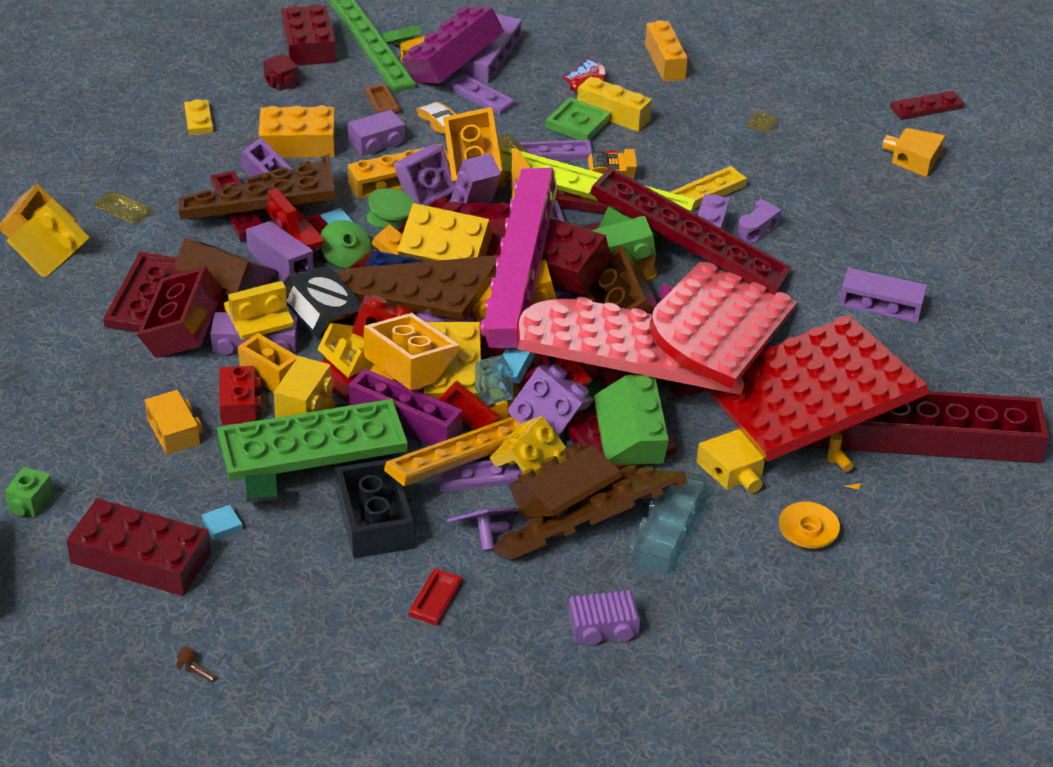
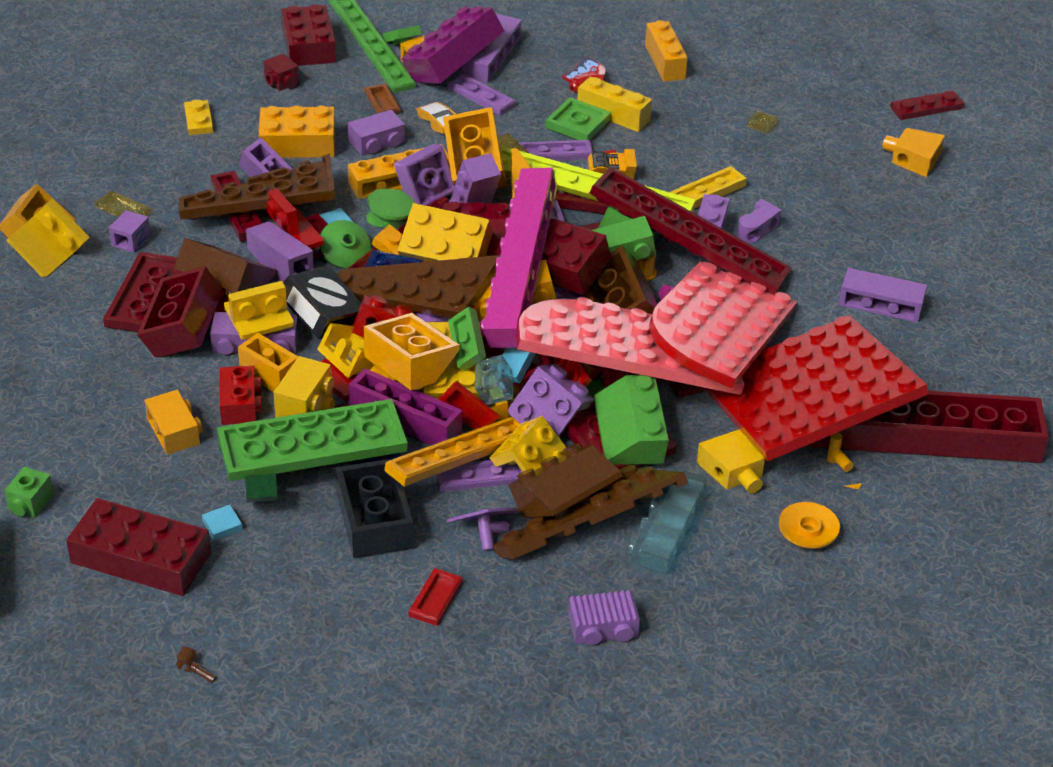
none -> medium lavender brick [109,210,151,253]
none -> bright green plate [448,307,486,371]

